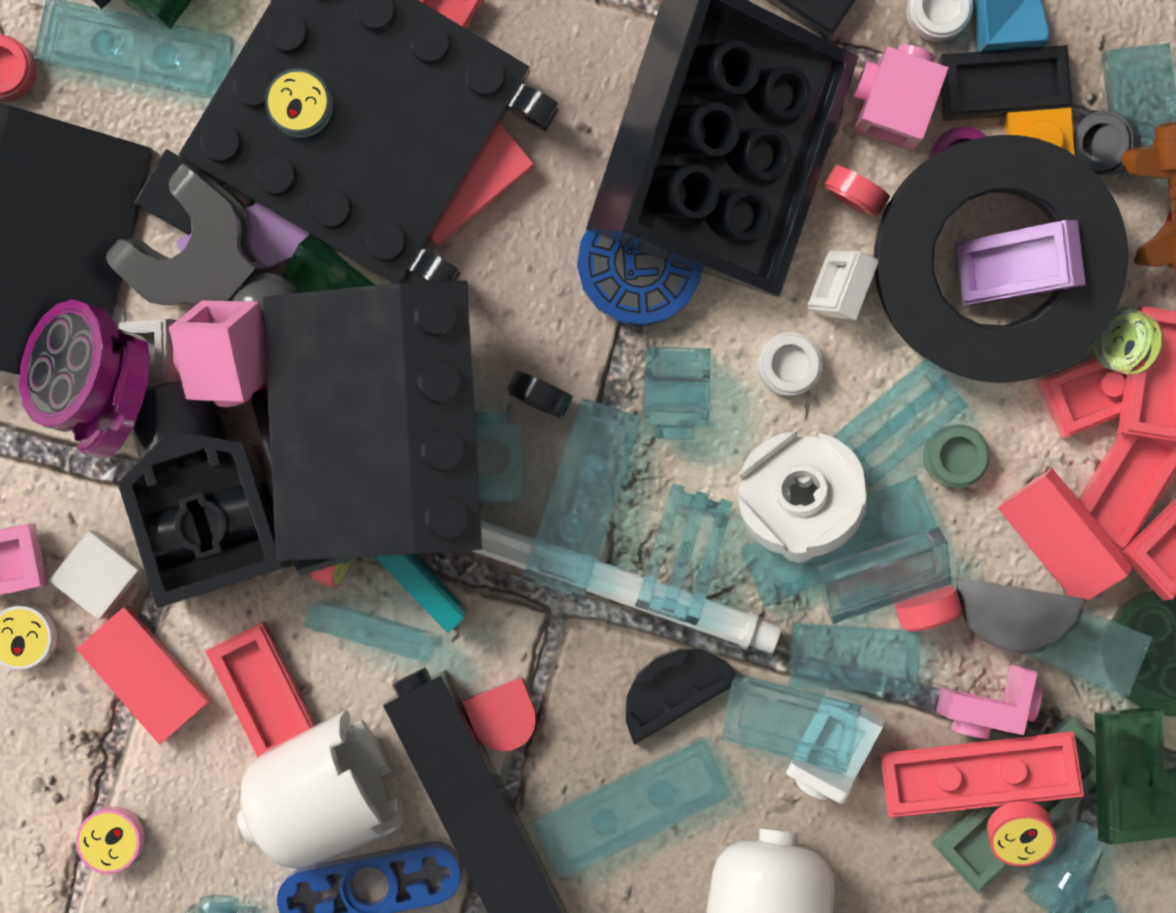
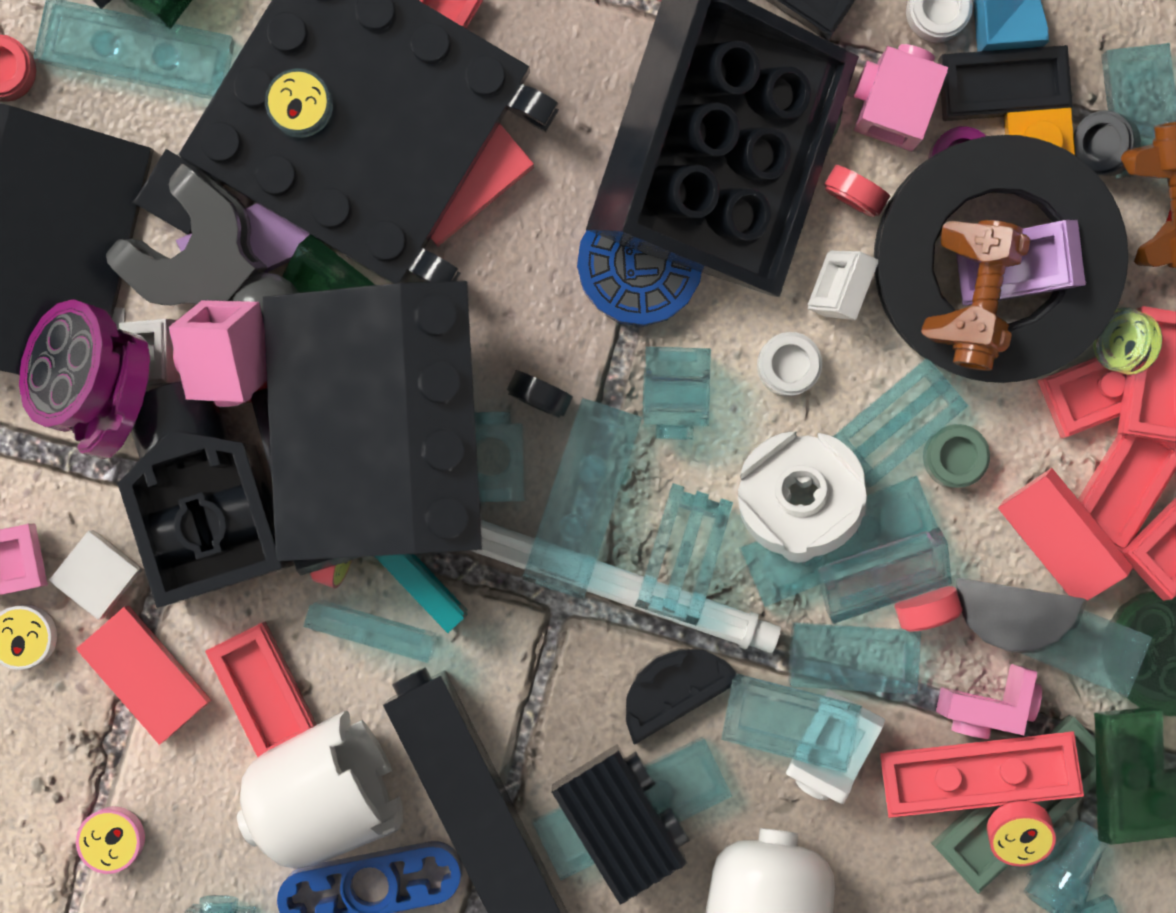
coral tile [462,676,536,751] -> none
none -> black brick [551,744,690,904]
none -> dark orange piece [921,220,1030,371]

